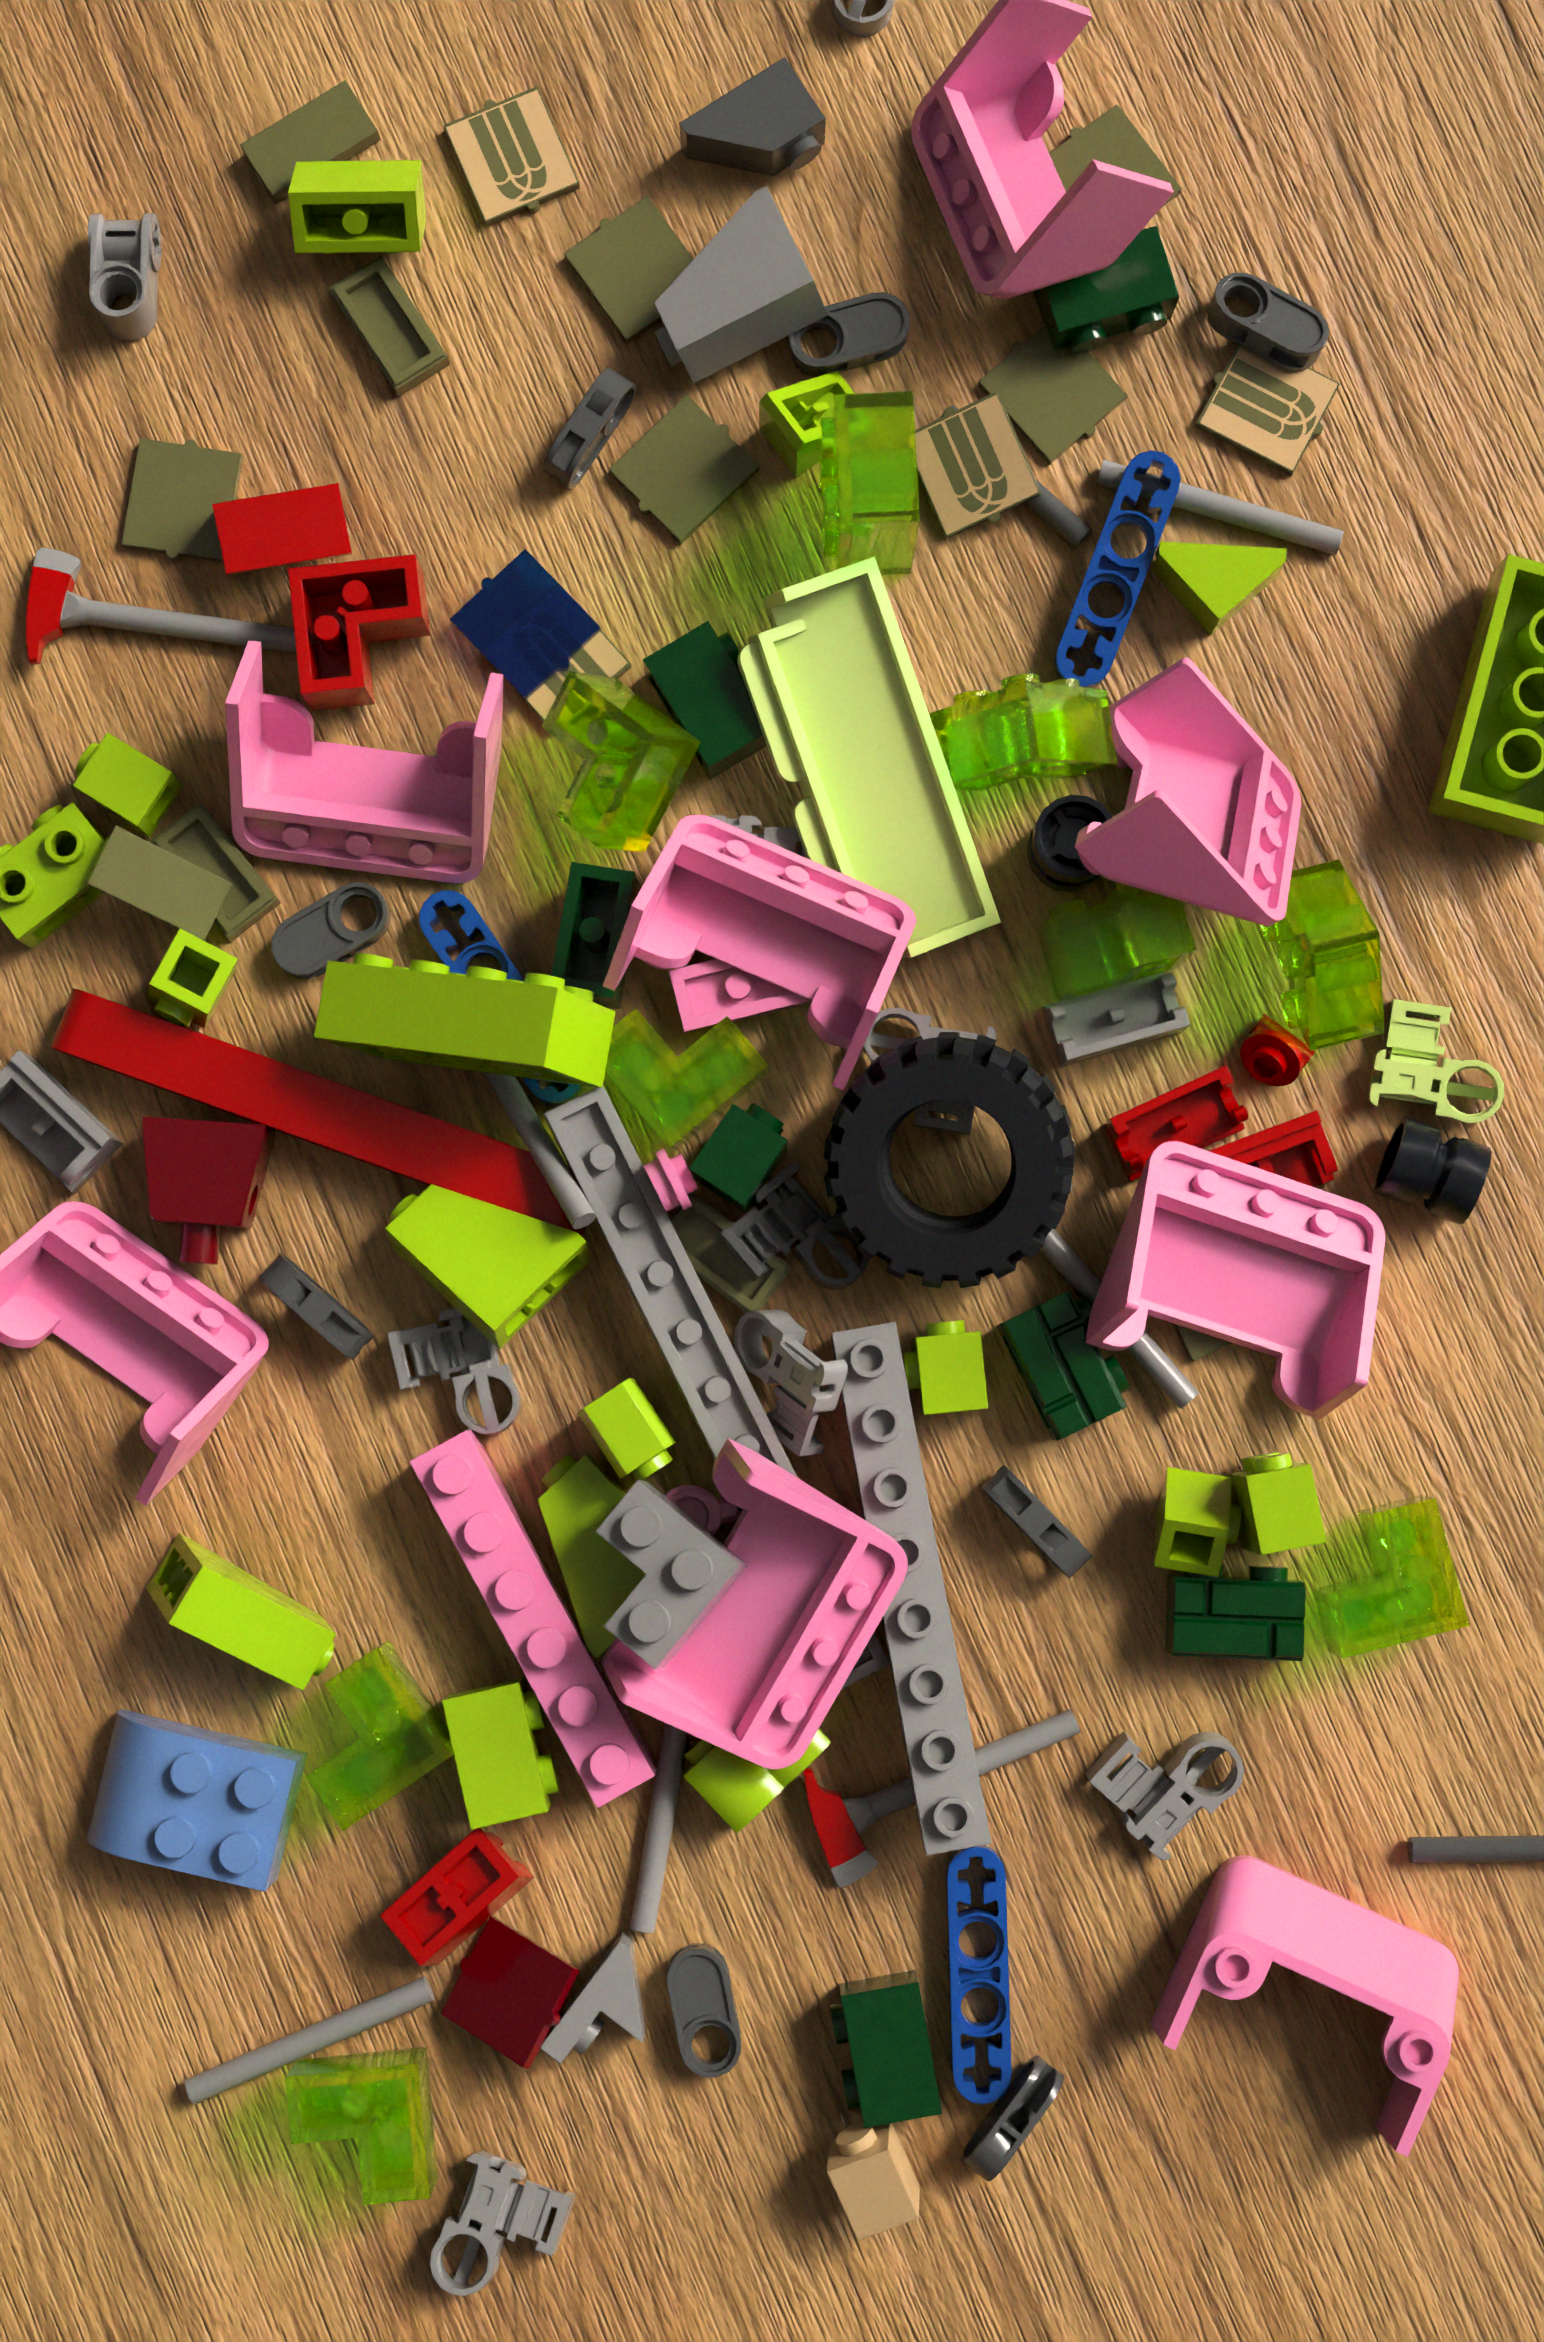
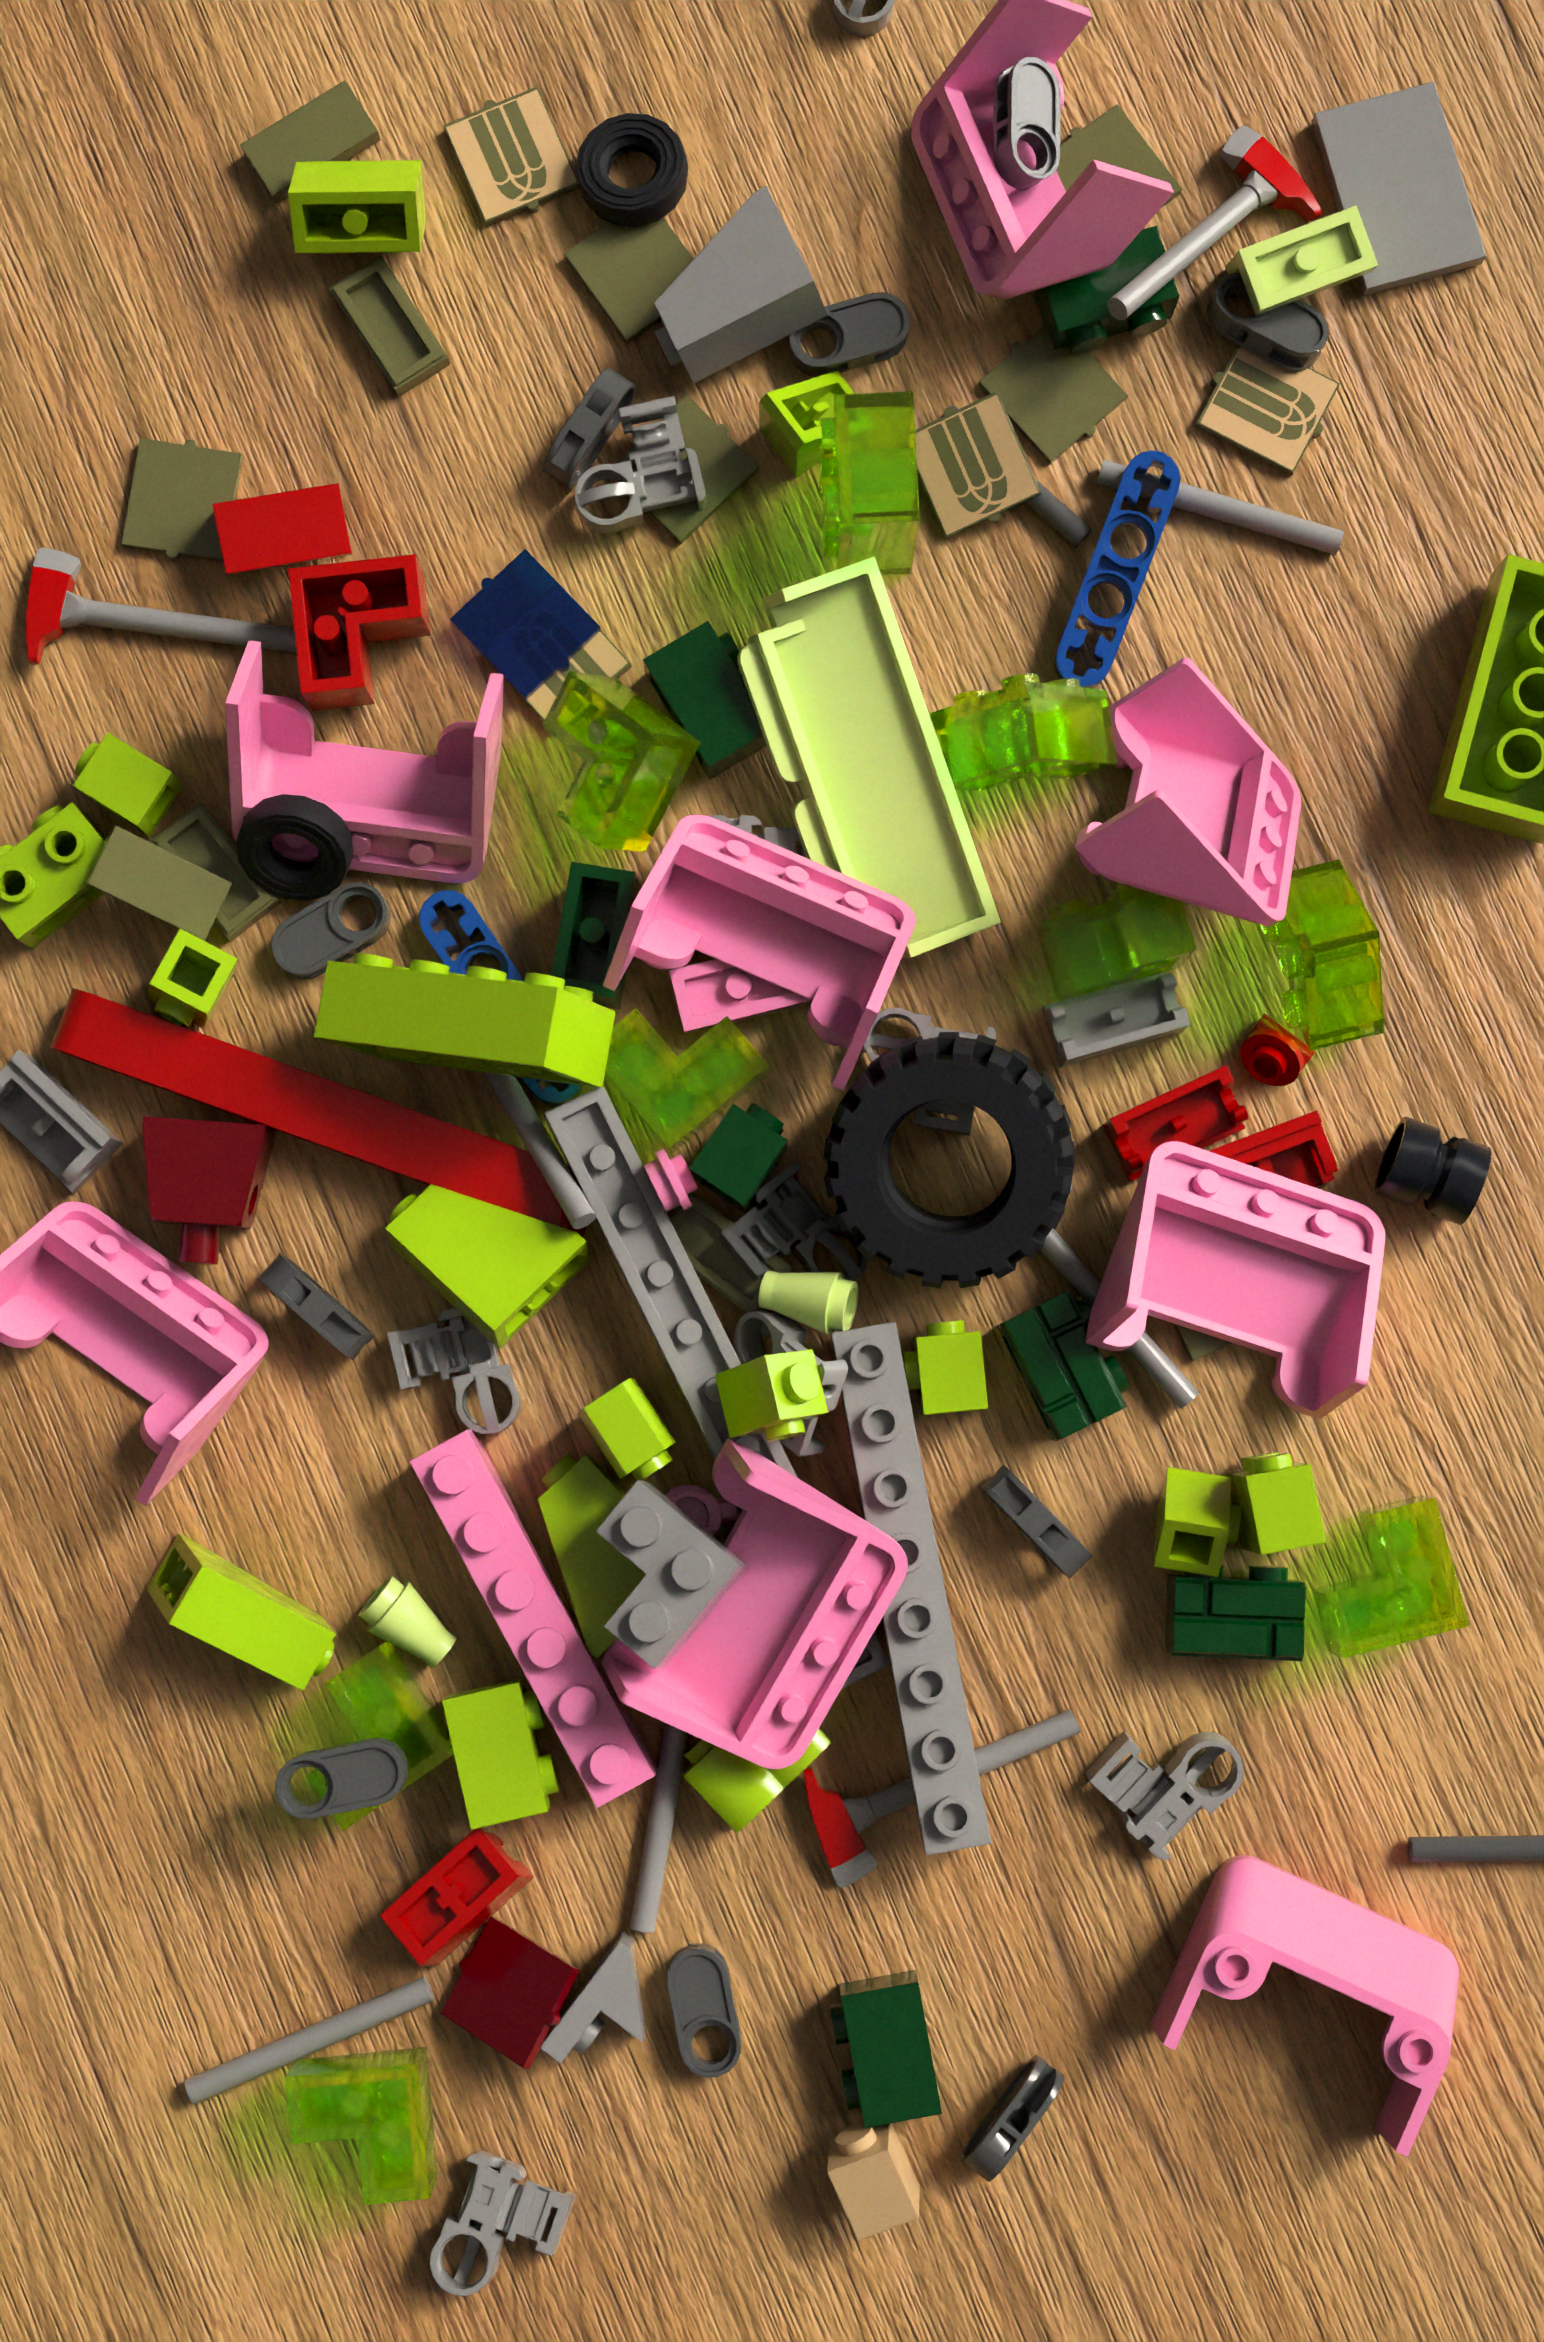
medium blue brick [86,1709,308,1892] -> none
light grey piece [88,213,162,342] -> none
dark grey slope [679,57,826,176] -> none
blue beam [946,1845,1012,2104] -> none
black wheel [1027,795,1113,892] -> none
lime slope [1151,541,1287,635] -> none
yellowish green piece [1367,999,1504,1123] -> none
none -> black tyre [236,794,353,901]
none -> dark grey piece [275,1738,408,1819]
none -> yellowish green cone [358,1575,457,1668]
none -> light grey piece [575,396,706,534]
none -> black tyre [576,113,689,227]
none -> lime brick [715,1349,828,1442]
none -> yellowish green cone [758,1270,858,1335]
none -> piece [993,57,1061,189]
none -> light grey piece [1107,126,1321,320]
none -> yellowish green panel [1225,206,1378,316]
none -> light grey tile [1311,81,1486,296]

